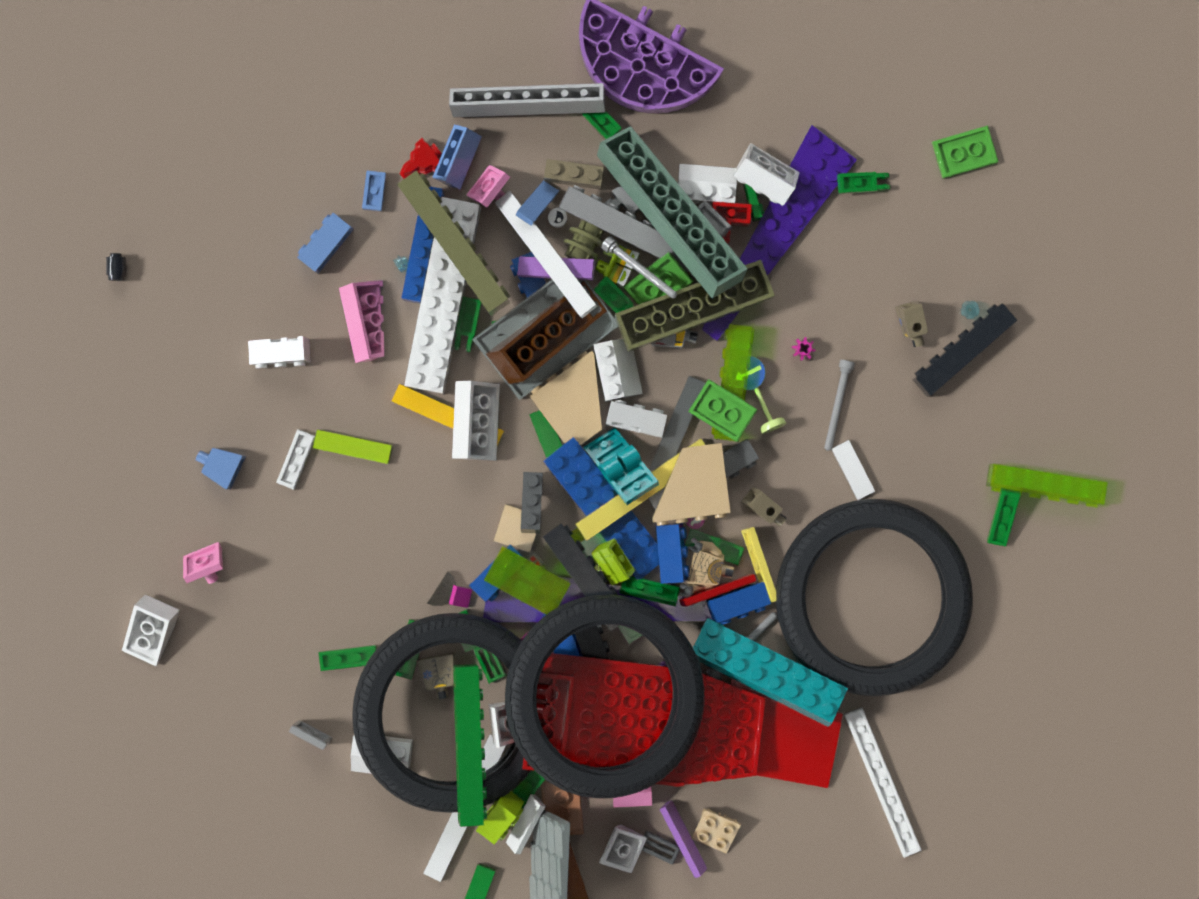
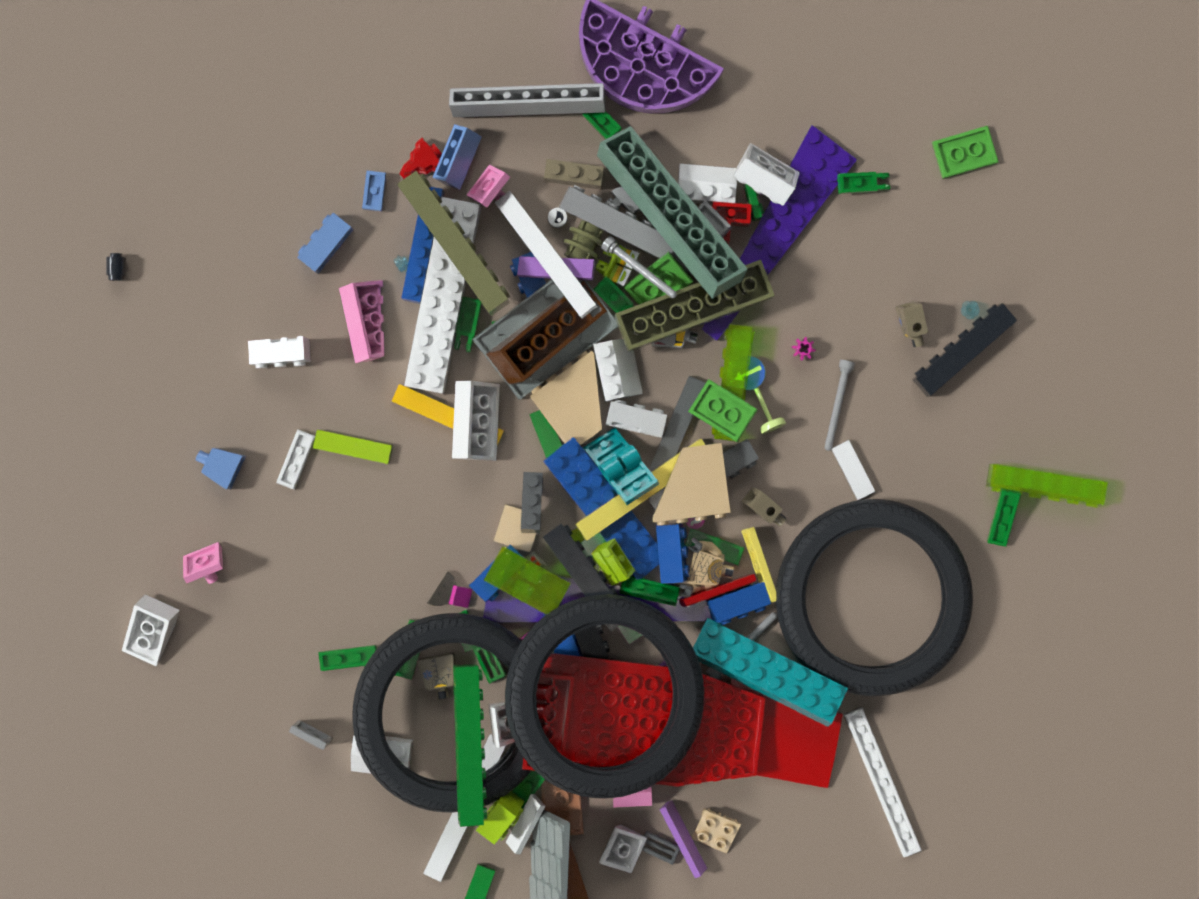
medium blue tile [516,180,559,226] -> none

